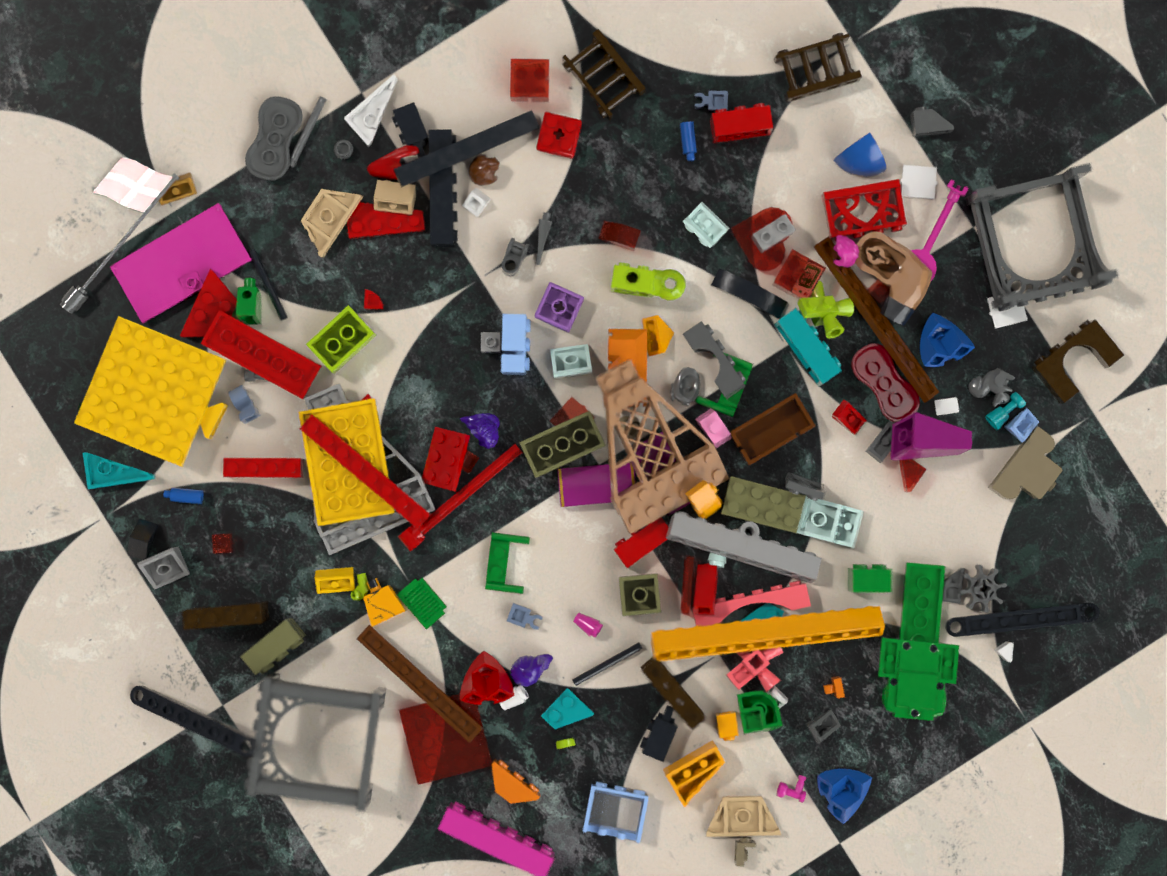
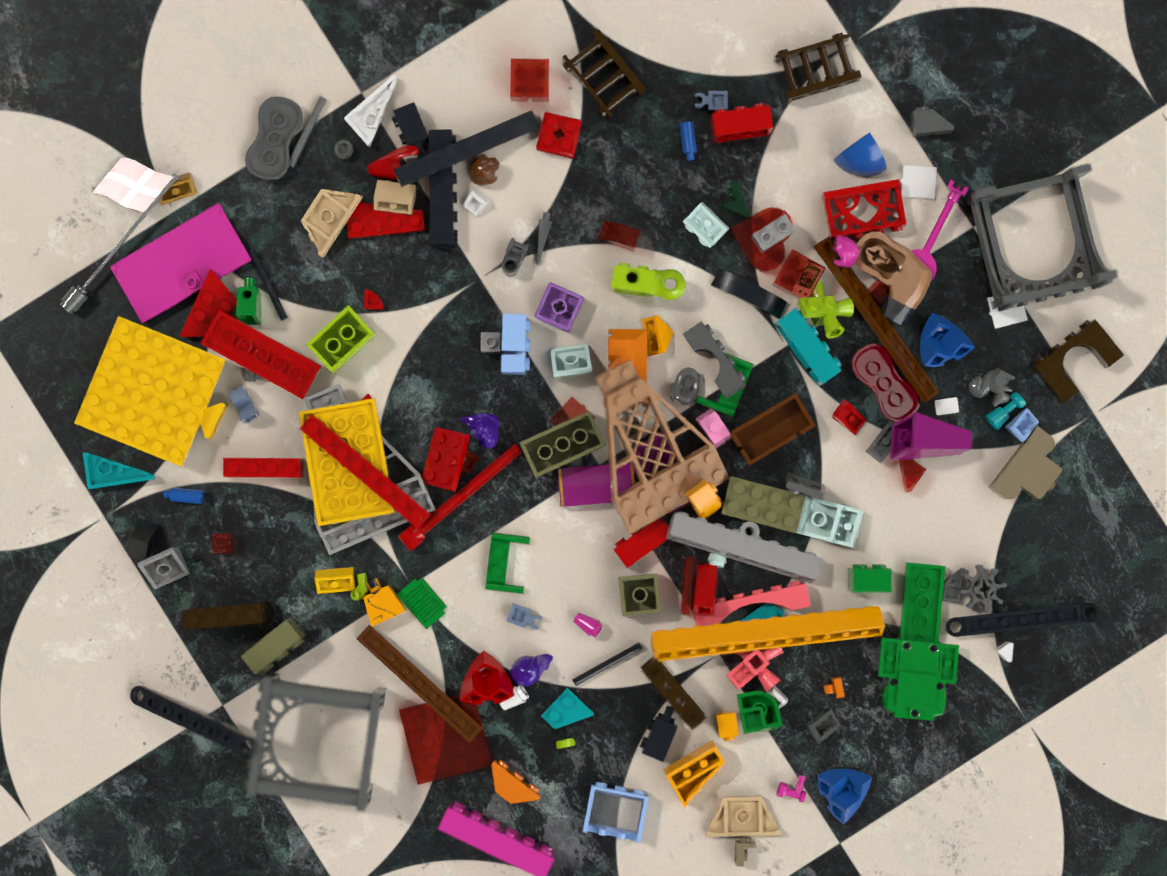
none -> clear green slope [721,180,750,220]

